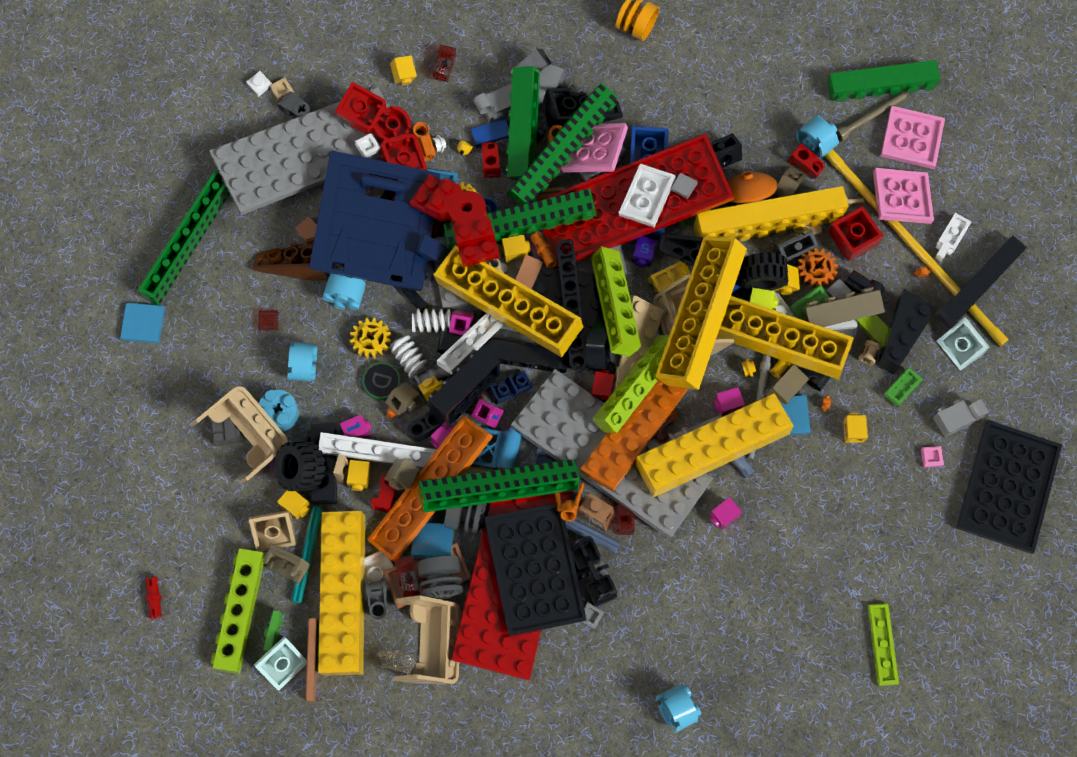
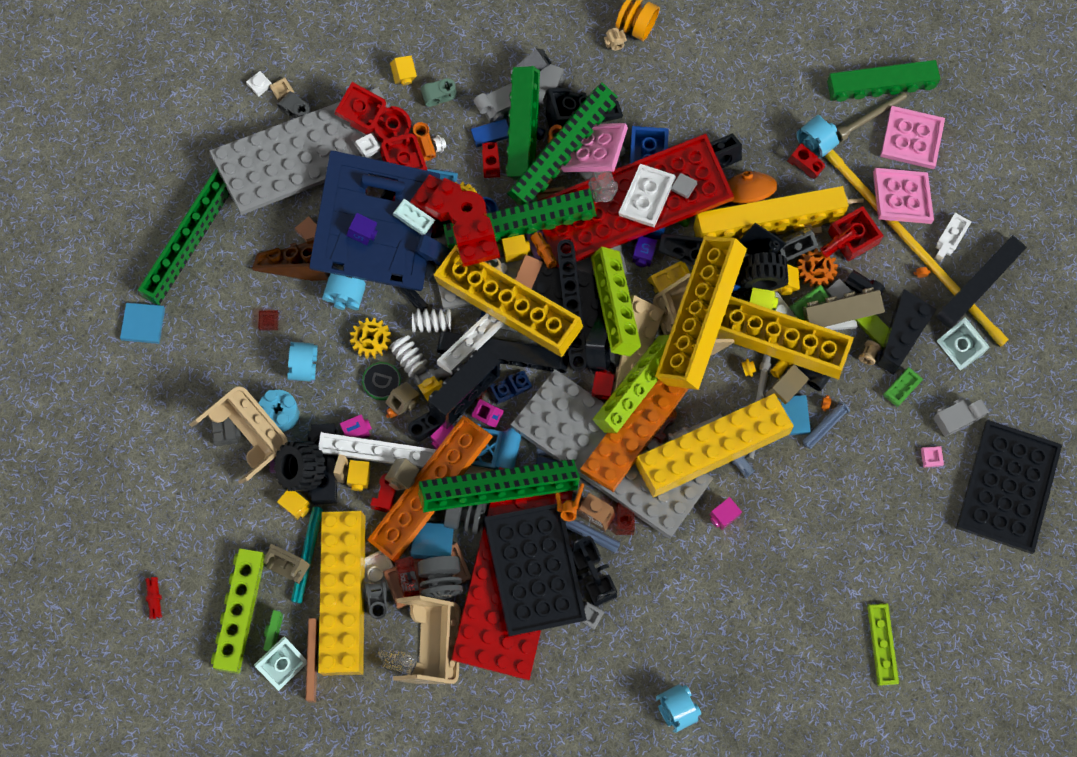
tan slope [249,510,296,552] -> none
clear red leg [433,44,456,82] -> none
dark pink brick [449,310,475,335] -> none
yellow hinge [457,140,473,155] -> none
dark pink brick [713,387,745,416] -> none
dark tan slope [774,166,807,198] -> none
yellow brick [843,413,868,443] -> none
none -> dark purple brick [346,213,378,245]
none -> light aqua plate [393,199,435,235]
none -> sand green piece [420,78,457,107]
none -> clear brick [588,171,618,202]
none -> tan gear [604,28,627,51]
none -> black hinge [739,223,786,255]
none -> sand blue axle [802,401,850,449]
none -> red pin [820,226,858,258]

